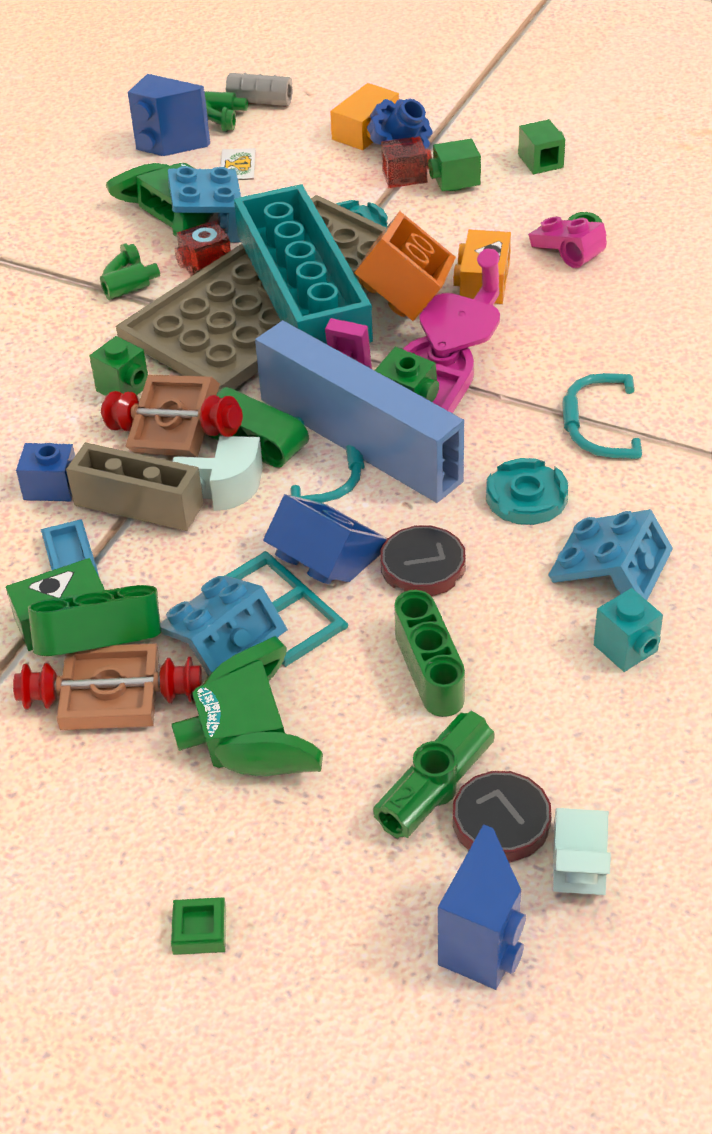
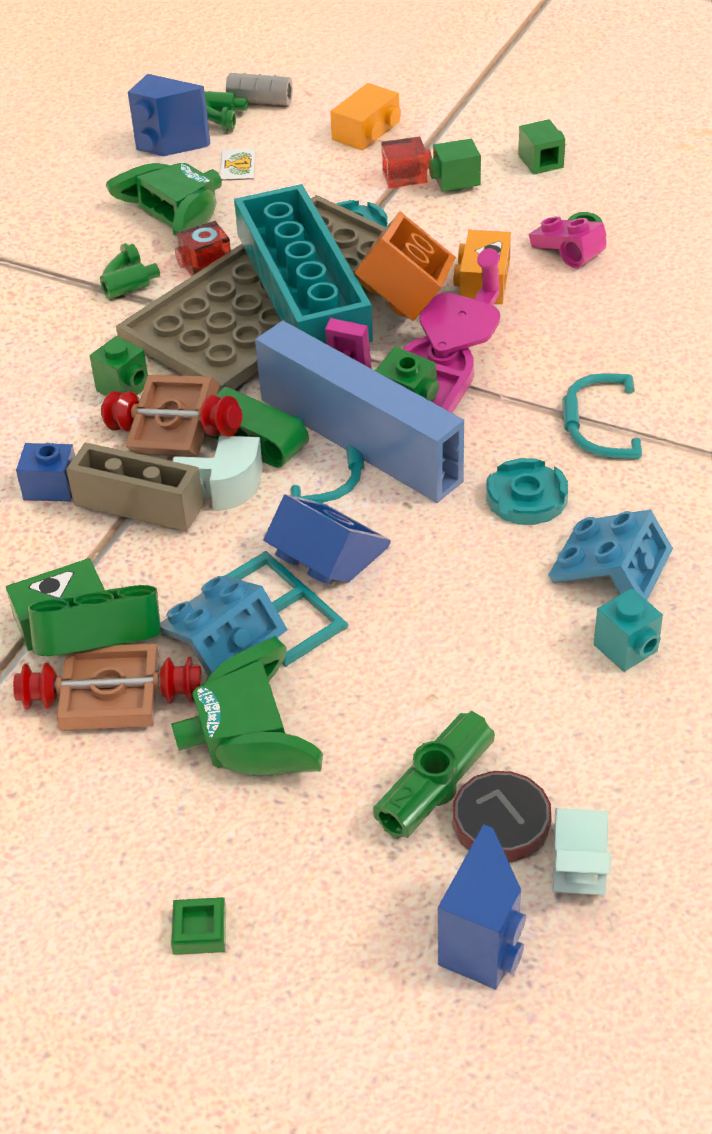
dark azure tile [41,519,100,578] -> none
dark azure bracket [168,166,241,243] -> none
blue plant [367,99,433,161] -> none
black tile [380,525,466,597] -> none
green beam [394,590,465,717] -> none

